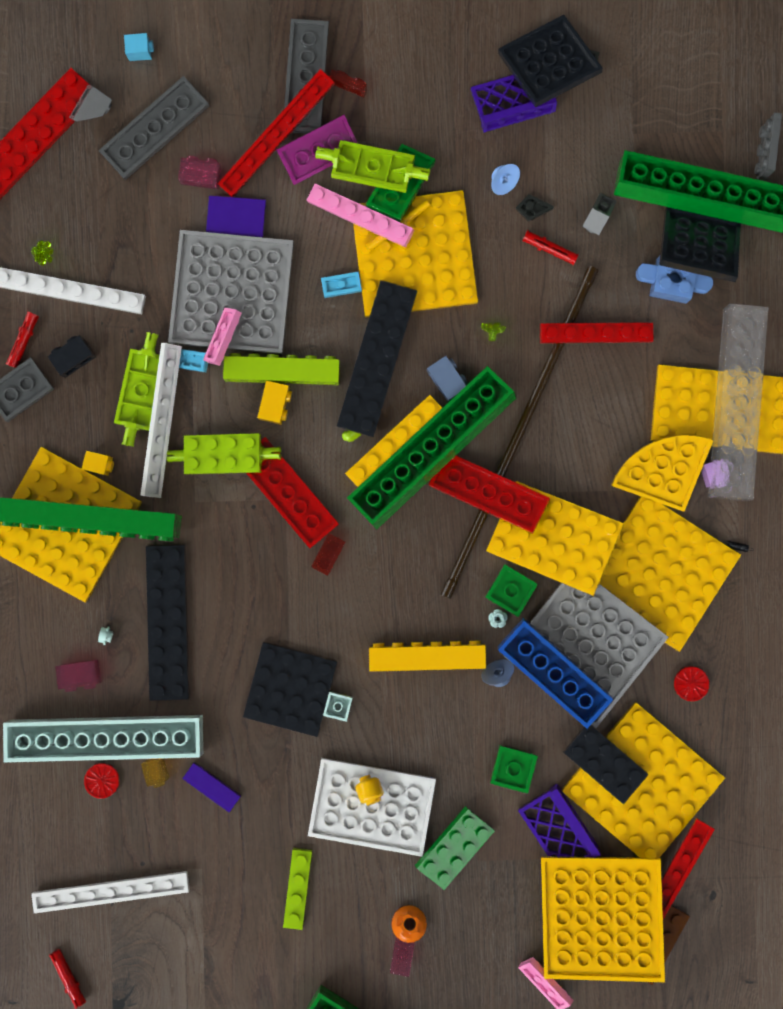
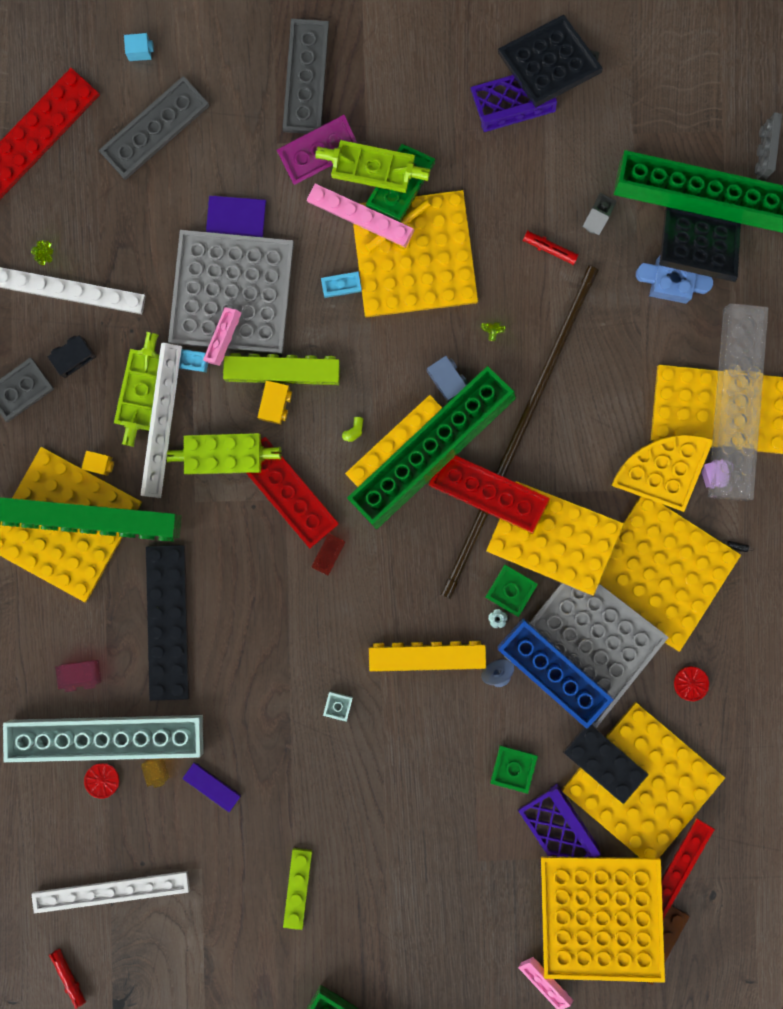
red pin [5,311,39,368] -> none
dark grey slope [69,85,112,122] -> none
light aqua plate [98,627,113,645] -> none
clear pink brick [178,156,221,190] -> none
red plate [218,69,335,197] -> none
black plate [243,642,337,737] -> none
white plate [308,758,436,857] -> none
clear red plate [329,70,367,98] -> none
black plate [337,280,417,438] -> none
yellow head [355,775,384,806] -> none
clear pink plate [389,937,415,977] -> none
orange piece [391,905,427,943] -> none
green plate [415,806,495,890] -> none
light blue piece [491,164,520,195] -> none
pearl dark grey piece [515,194,554,222] -> none
red plate [540,323,654,344] -> none

